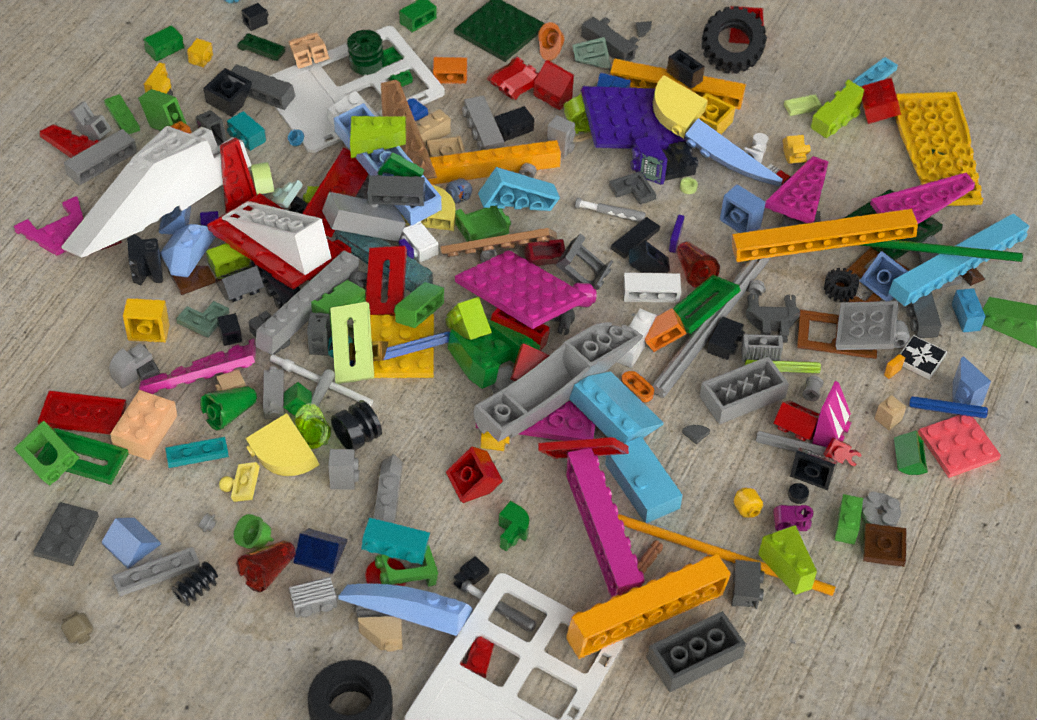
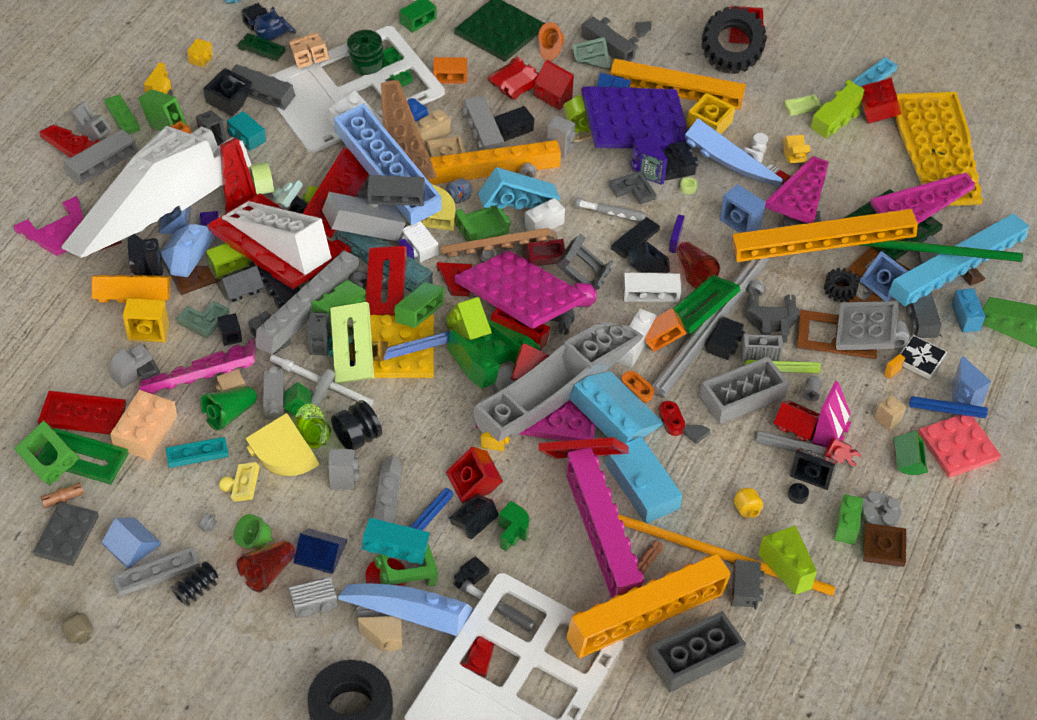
green brick [143,25,184,62] -> none
dark azure plate [288,129,304,147] -> none
lime wedge [350,116,406,158] -> none
green wing [377,152,424,177] -> none
light yellow brick [653,76,708,138] -> none
black brick [667,49,705,89] -> none
magenta piece [773,505,814,532] -> none
none -> nougat pin [40,482,84,508]
none -> light orange brick [92,275,171,303]
none -> dark blue hair [248,6,296,41]
none -> blue axle [410,488,453,530]
none -> red wing [437,262,472,297]
none -> black bracket [449,494,499,539]
none -> white brick [524,198,565,231]
none -> red plate [659,401,685,436]

